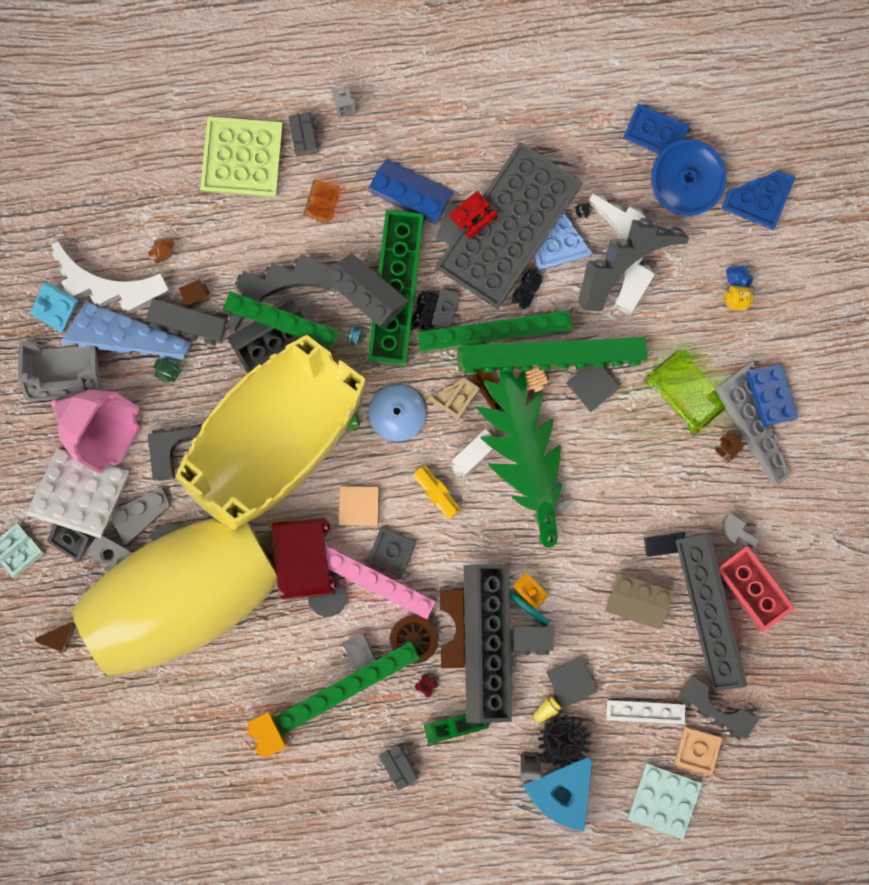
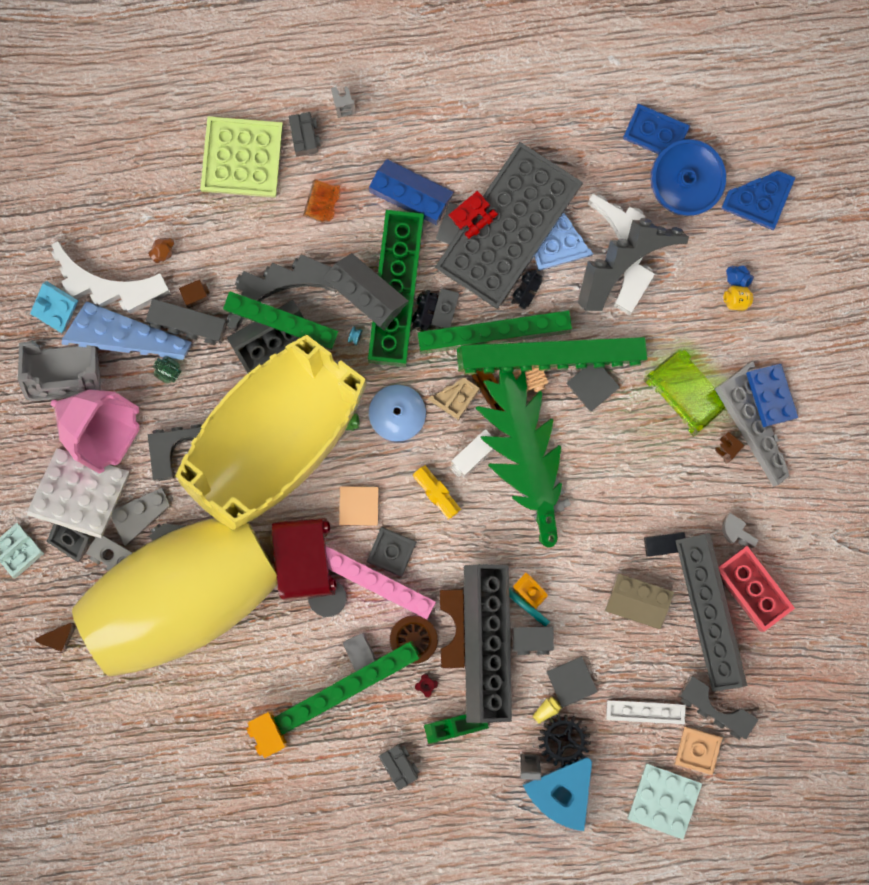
black hinge [575,205,591,219] -> none

